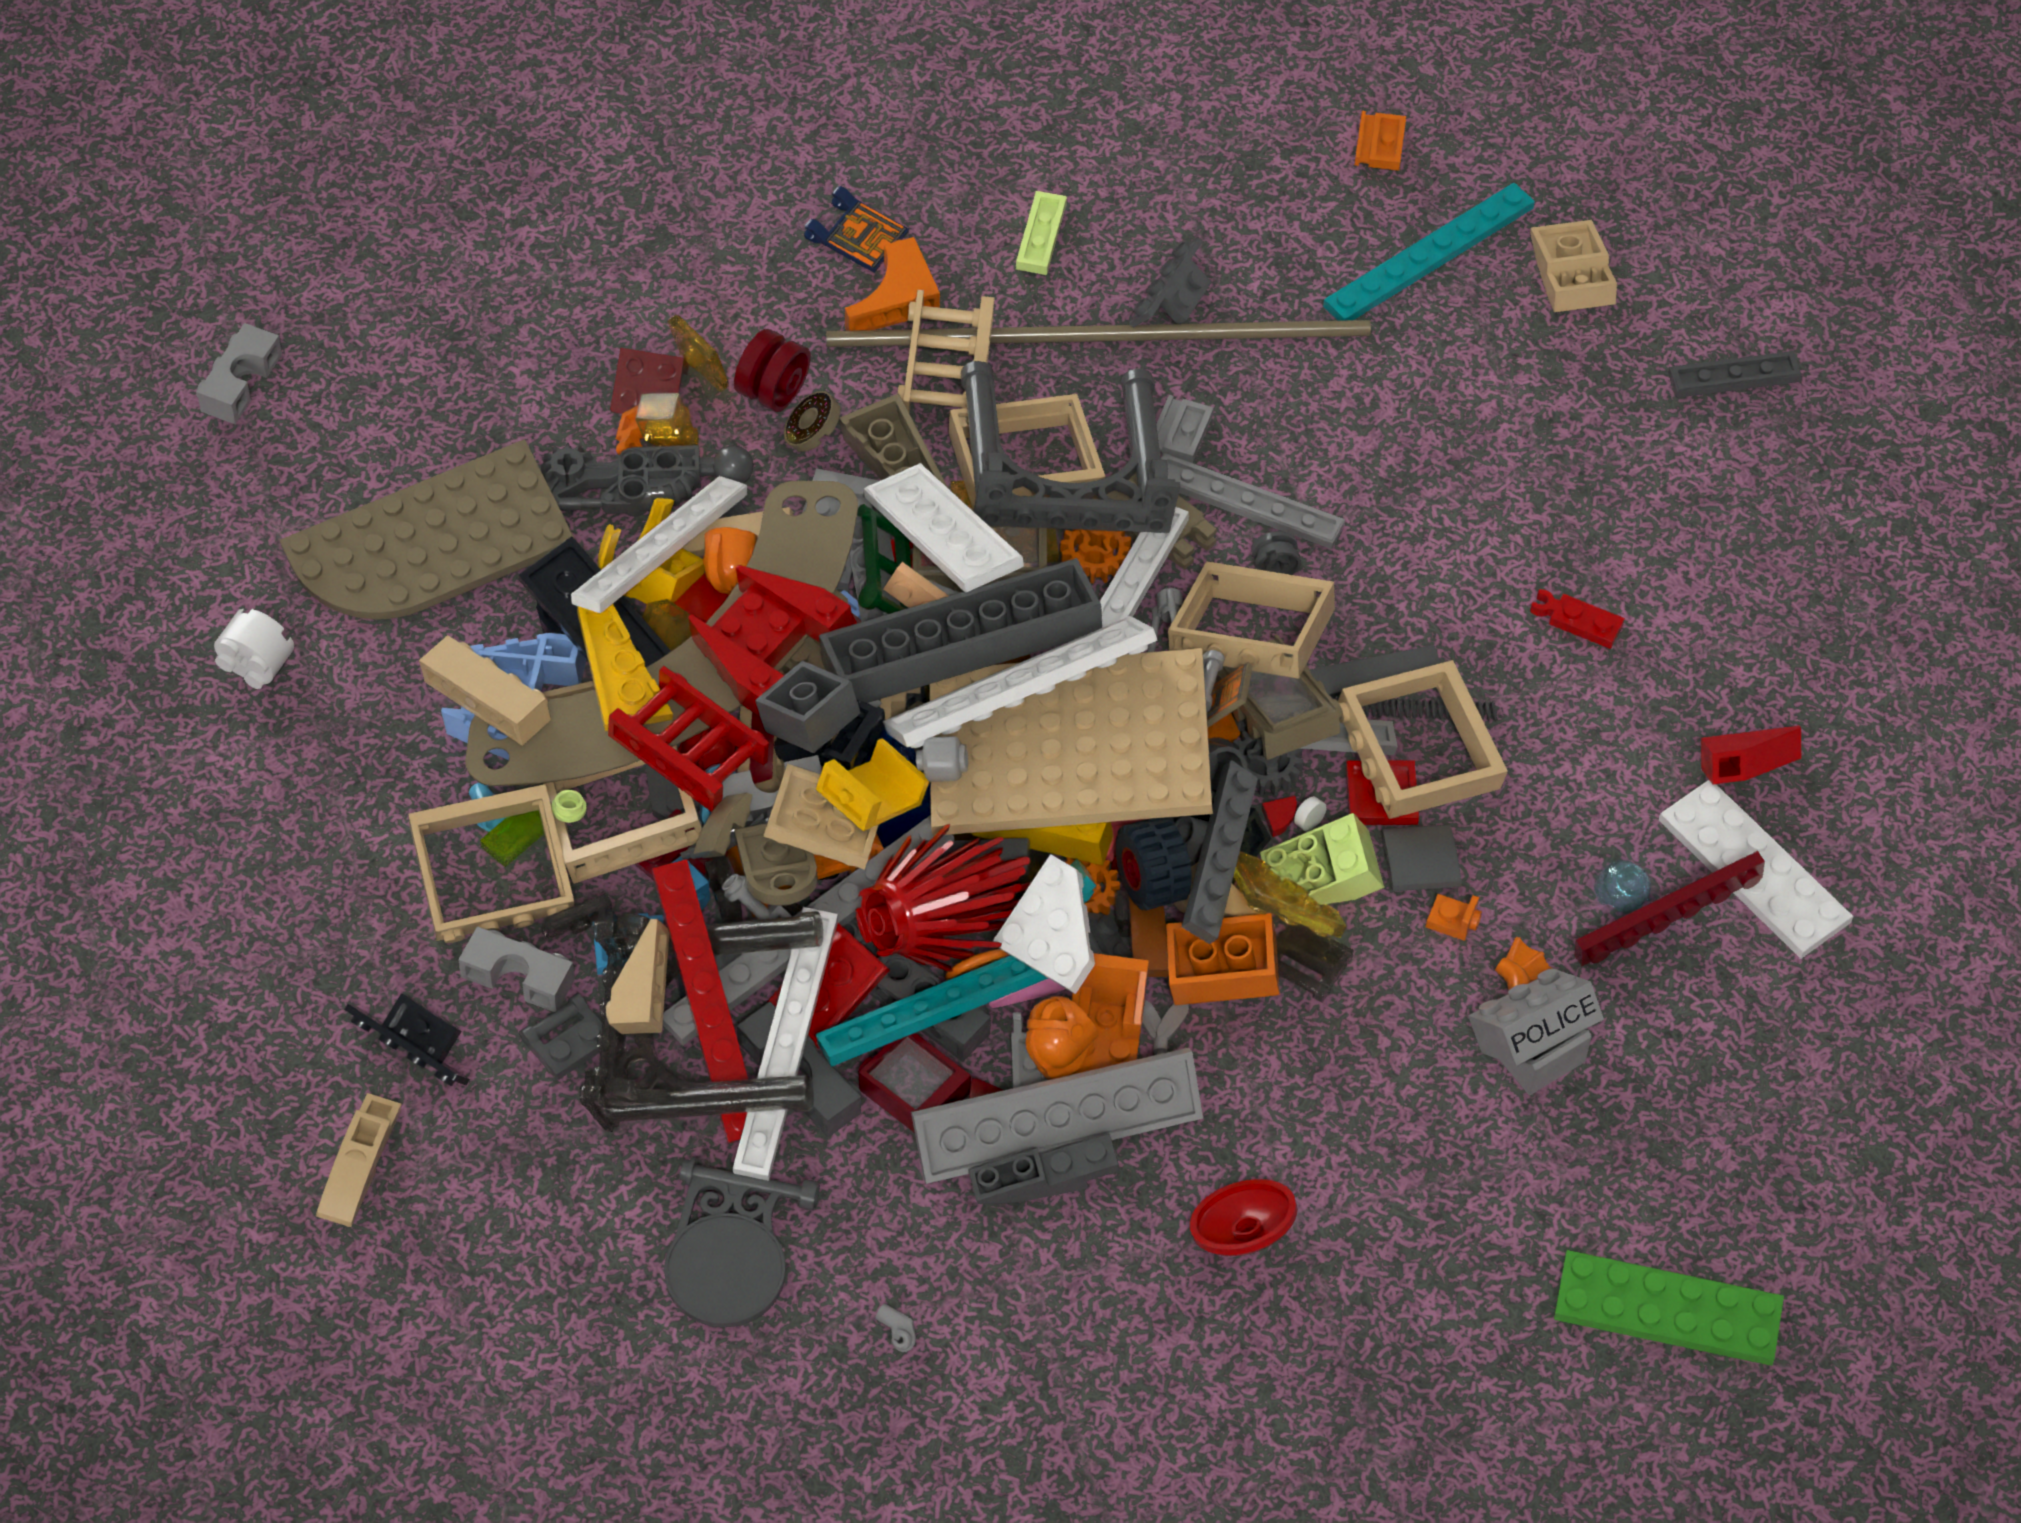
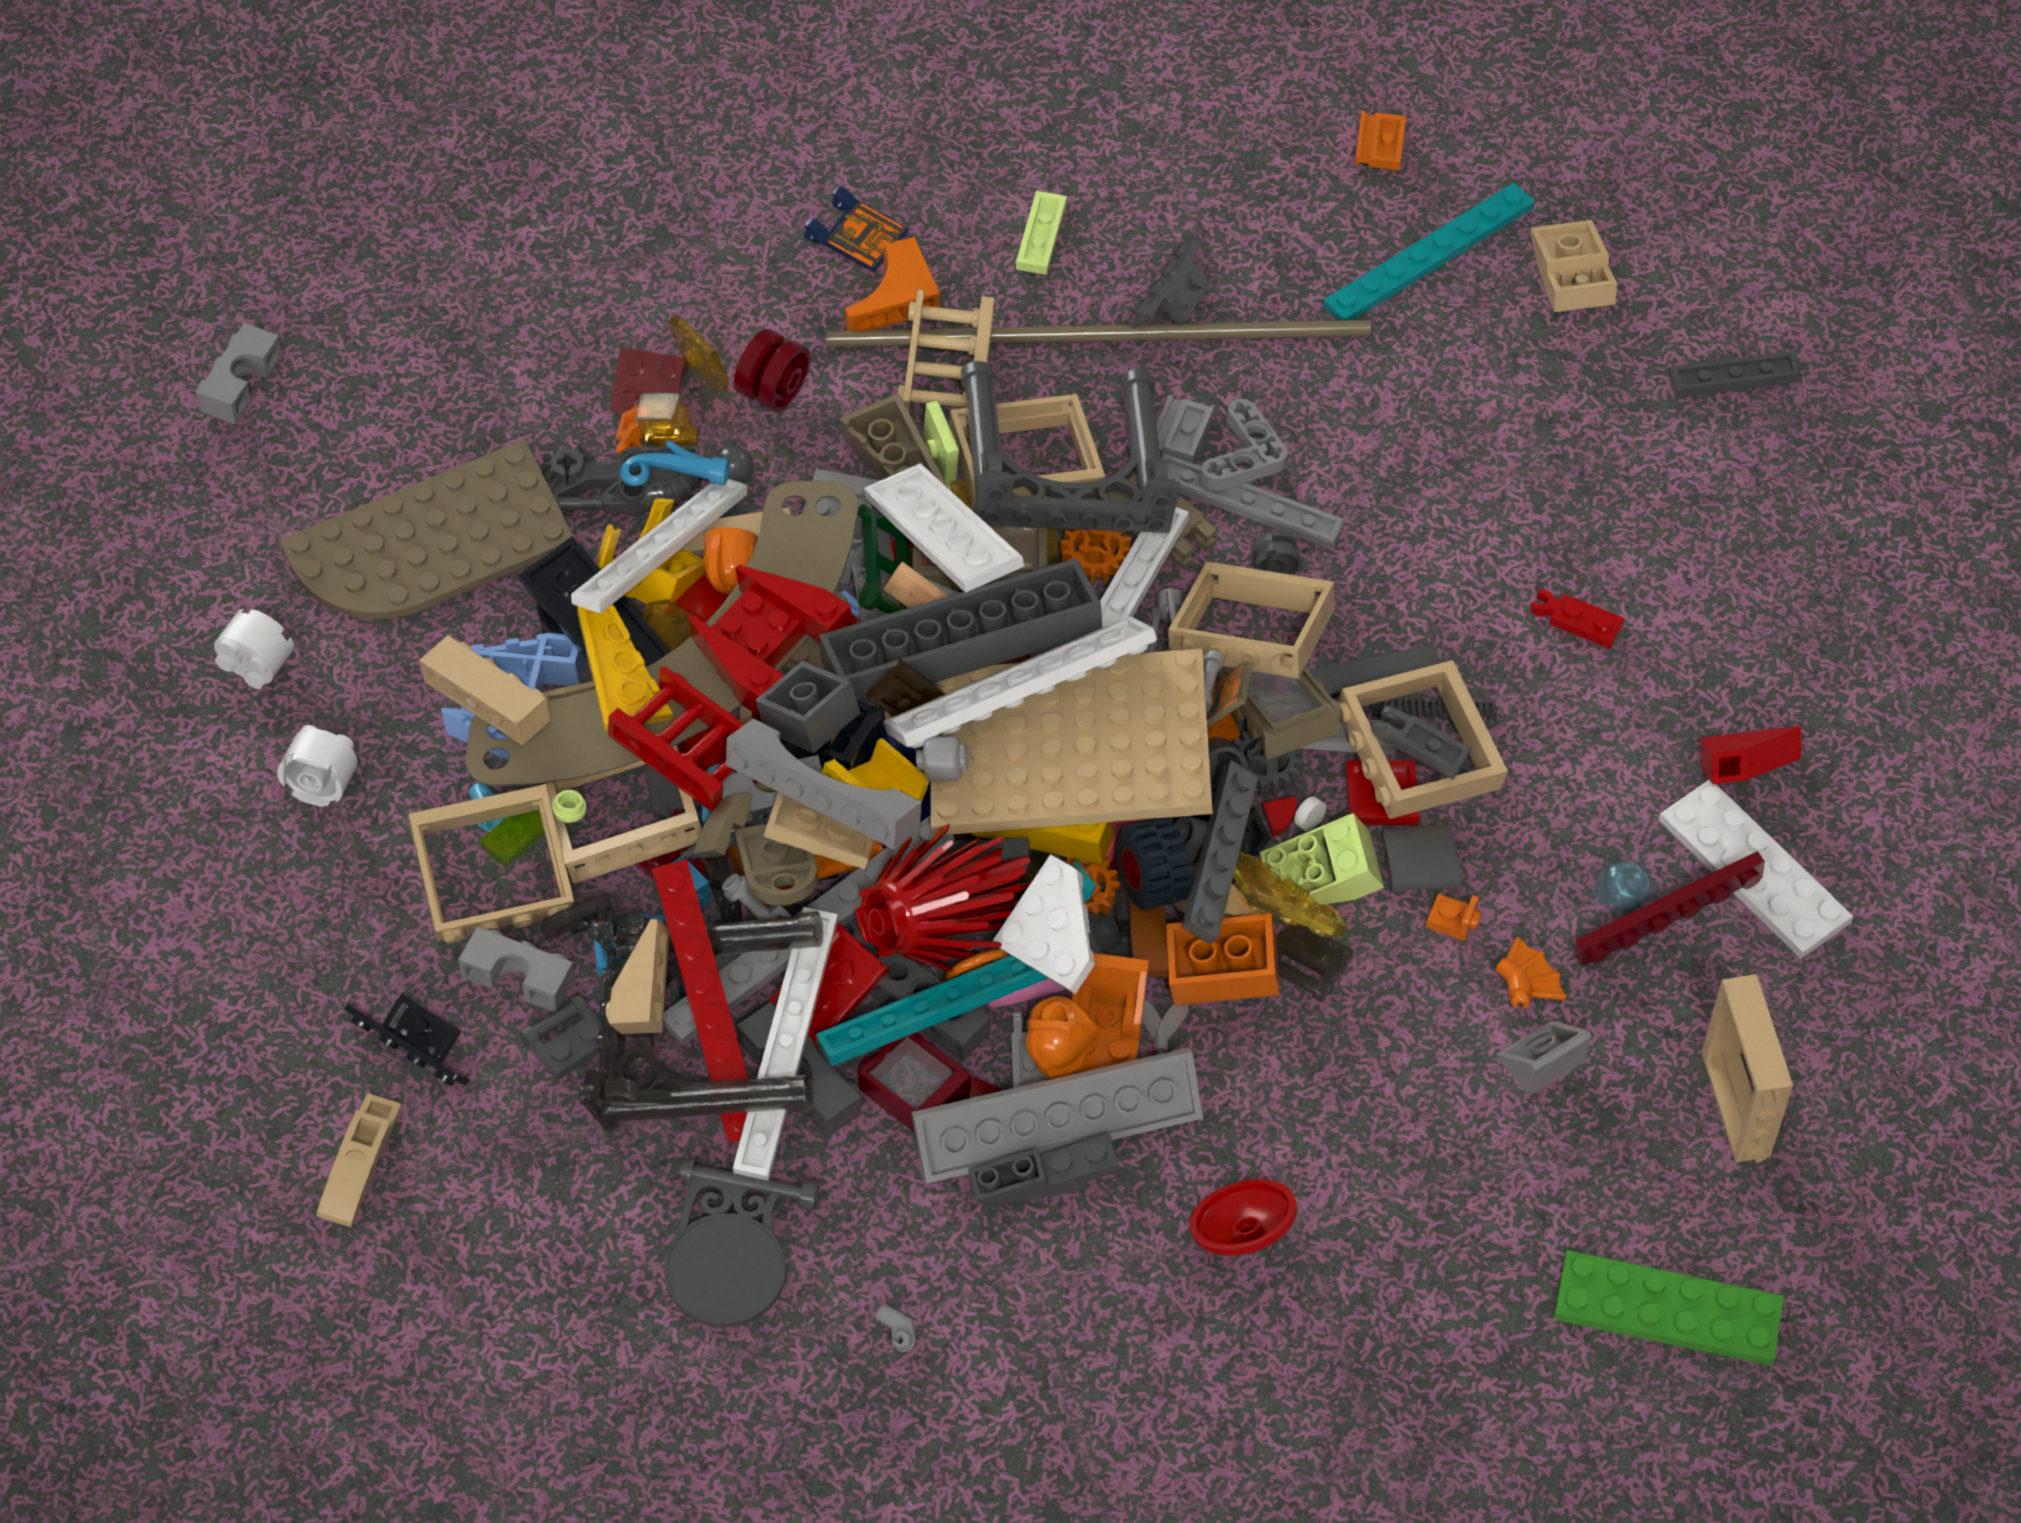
tile [783,391,840,452] -> none
light grey brick [1468,969,1604,1066] -> none
none -> white brick [277,725,358,807]
none -> dark azure plant [620,440,730,486]
none -> light grey arch [726,719,921,850]
none -> dark brown plate [866,658,946,717]
none -> yellowish green plate [923,401,959,491]
none -> light grey beam [1199,399,1288,491]
none -> dark grey hinge [1371,706,1471,780]
none -> tan window [1701,974,1793,1163]

